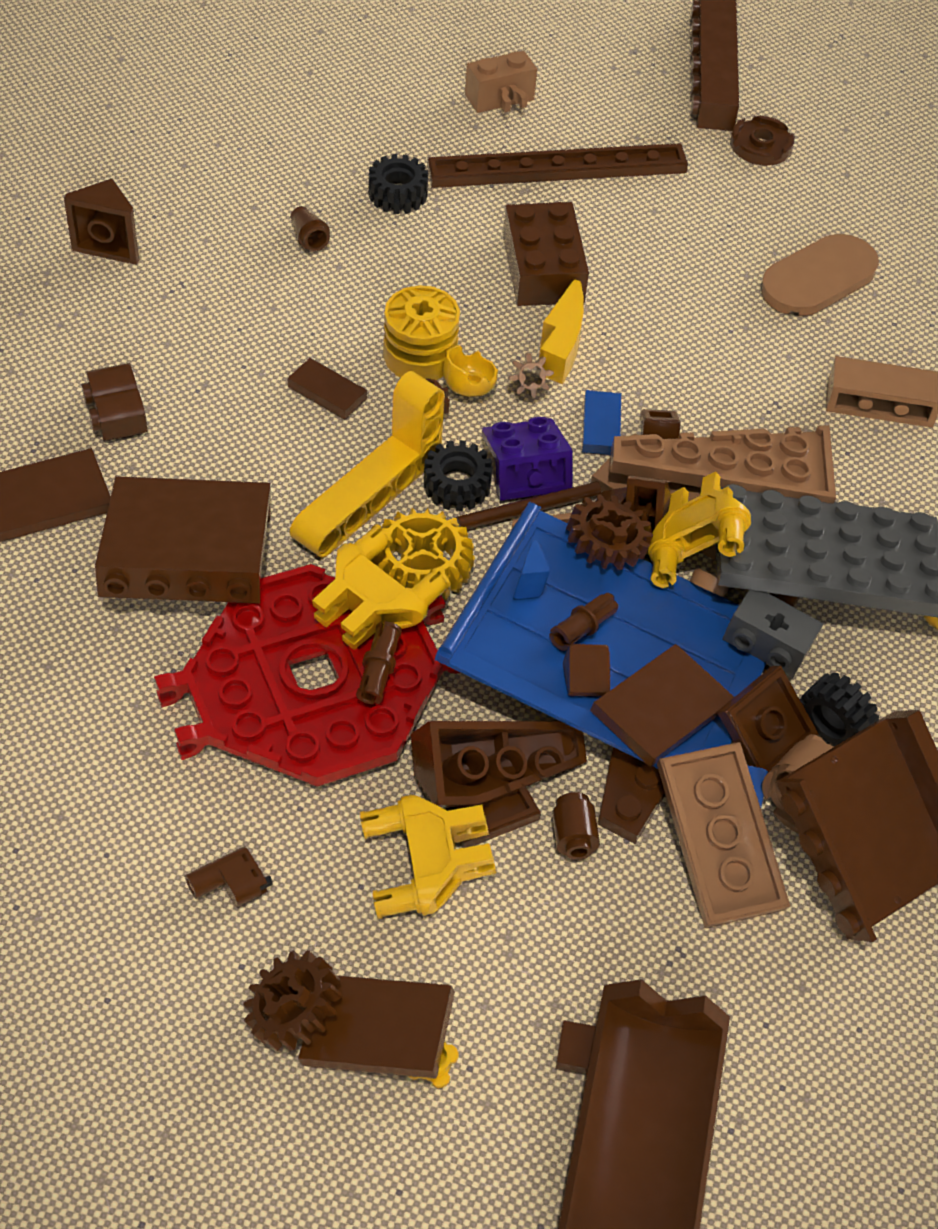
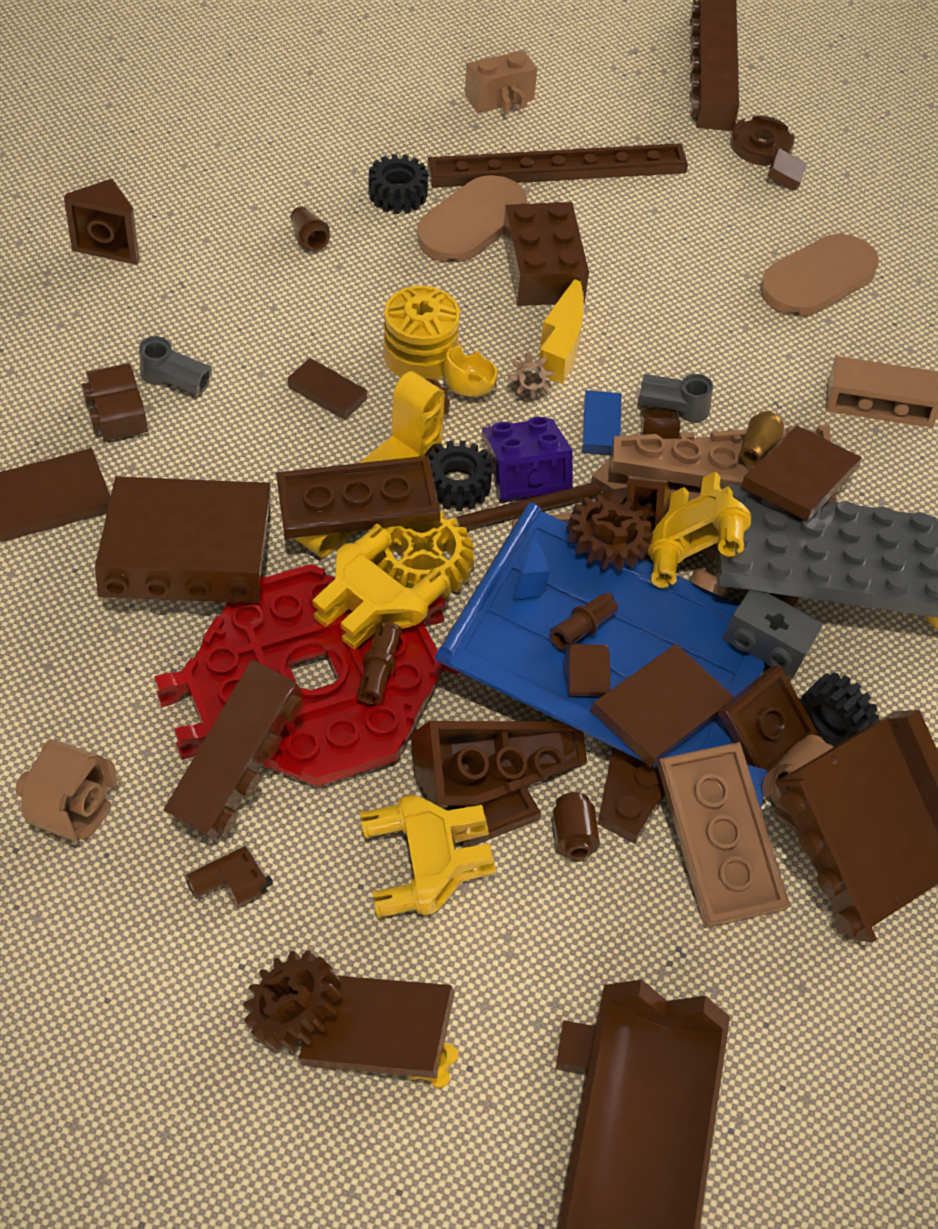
none -> medium nougat brick [15,739,117,841]
none -> dark grey piece [139,336,212,395]
none -> reddish brown brick [163,660,303,842]
none -> reddish brown tile [276,455,441,539]
none -> medium nougat tile [417,175,527,262]
none -> dark grey piece [639,374,713,422]
none -> pearl gold cone [740,411,784,465]
none -> reddish brown tile [741,425,862,521]
none -> tile [767,148,807,190]

